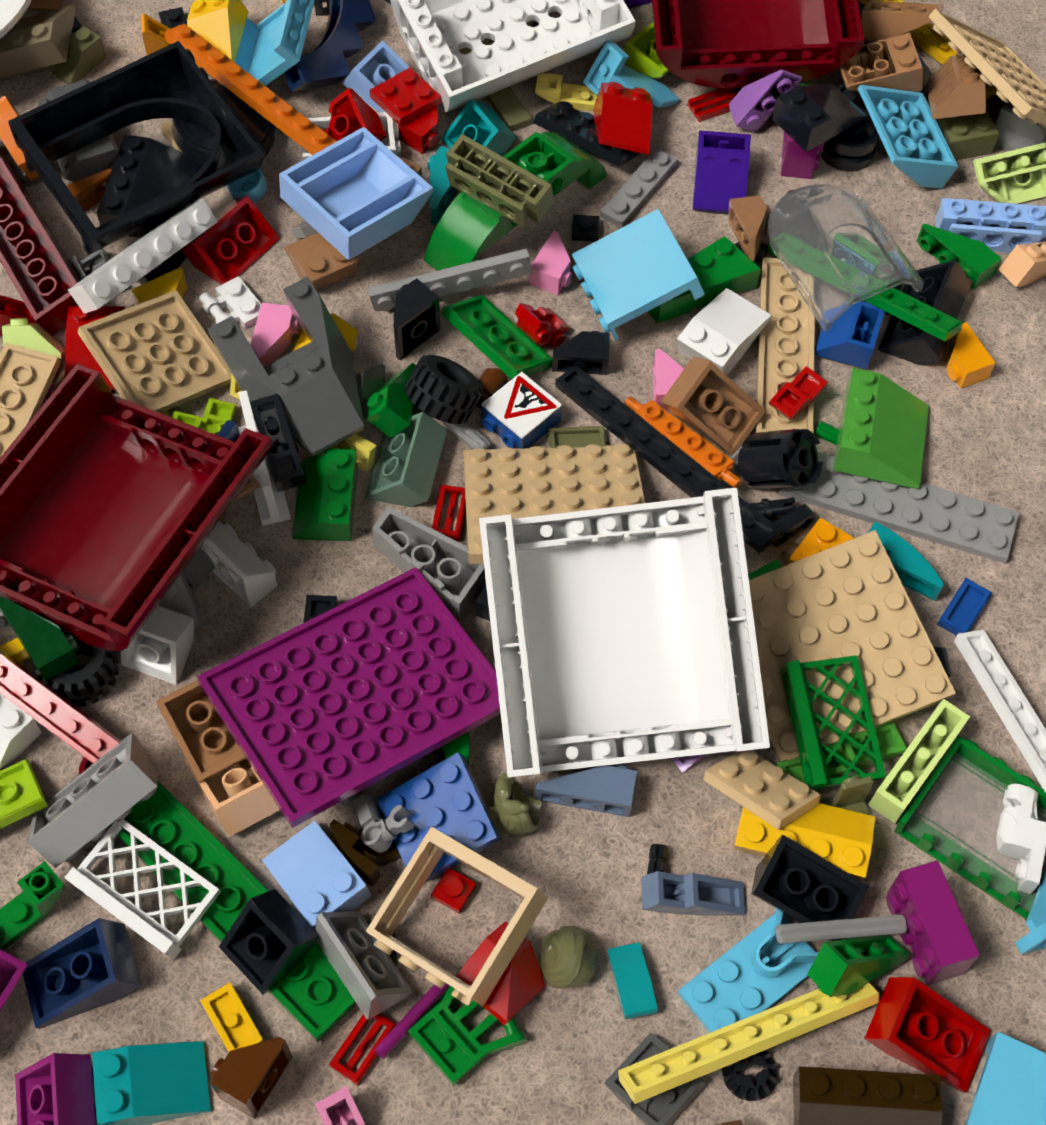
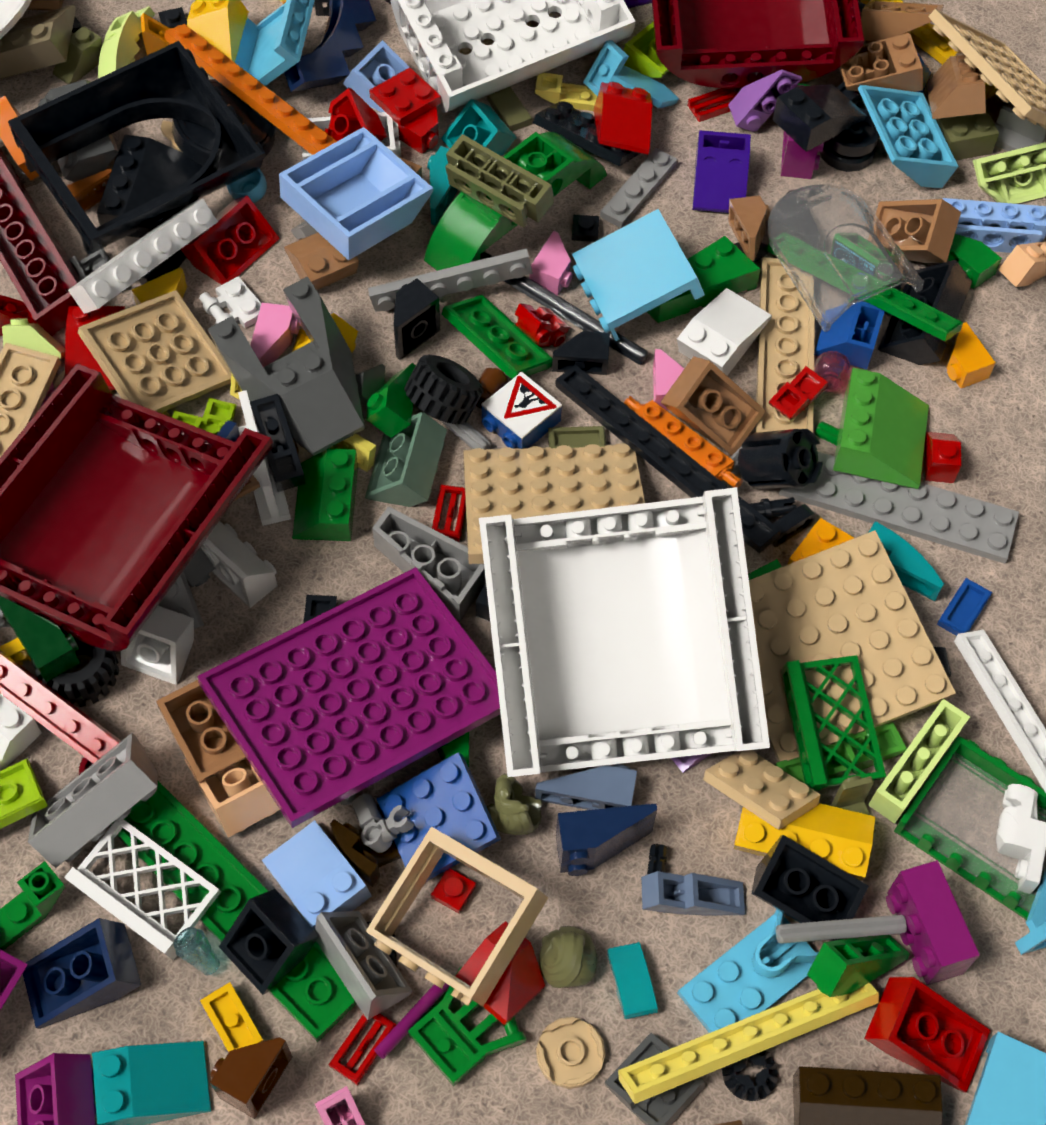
none -> yellowish green slope [98,6,155,78]
none -> clear light blue cone [174,927,220,976]
none -> black axle [480,251,648,365]
none -> tan tile [536,1017,605,1089]
none -> dark blue slope [556,803,657,876]
none -> clear pink head [813,351,850,392]
none -> medium nougat slope [867,199,961,263]
none -> red slope [925,431,962,483]

